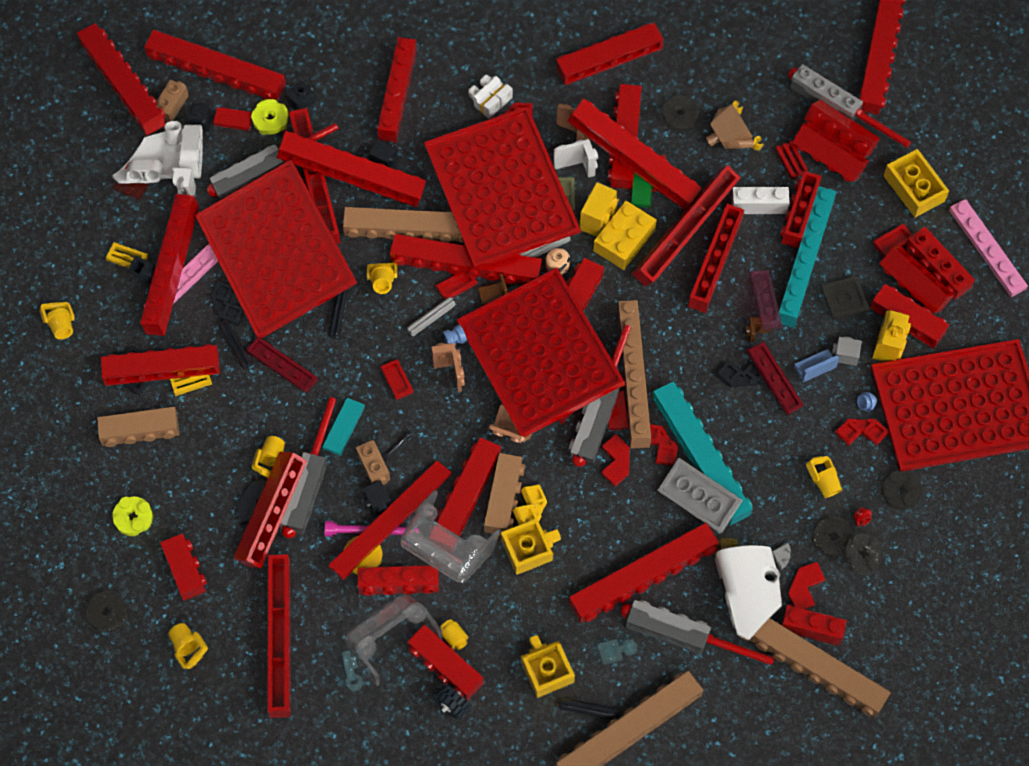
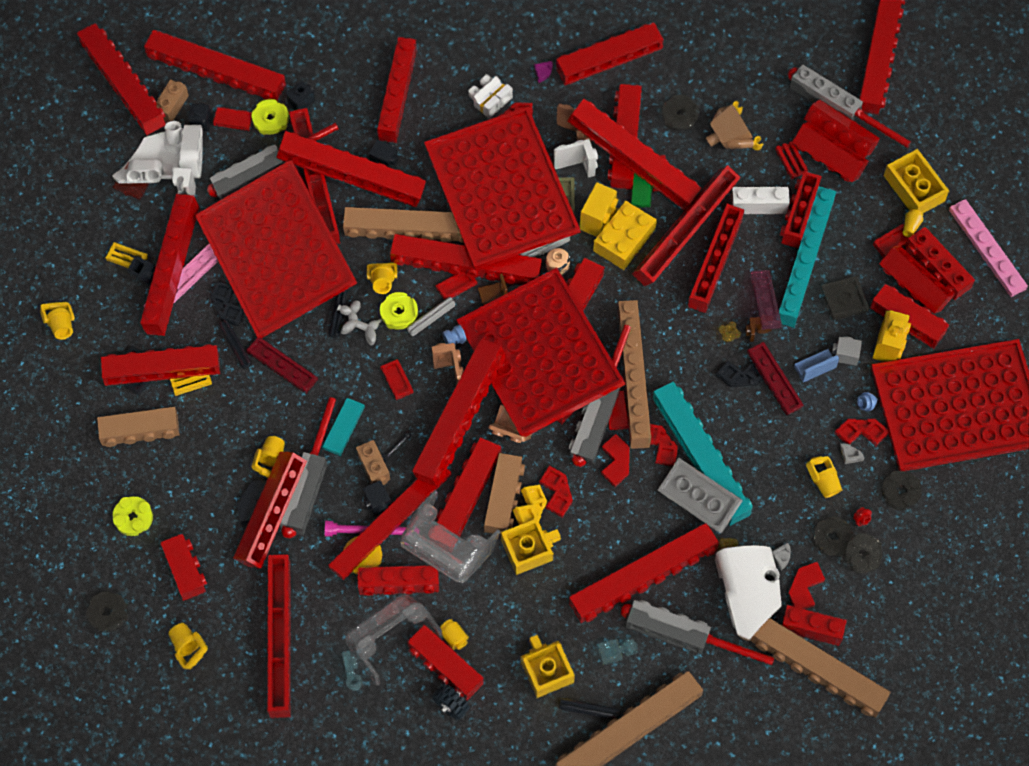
none -> light grey piece [337,300,382,345]
none -> neon yellow plate [380,292,418,330]
none -> red brick [412,339,505,487]
none -> magenta tile [534,61,552,83]
none -> red tile [539,465,573,518]
none -> clear yellow plate [719,322,741,342]
none -> light grey tile [840,444,864,464]
none -> yellow cone [903,209,923,238]

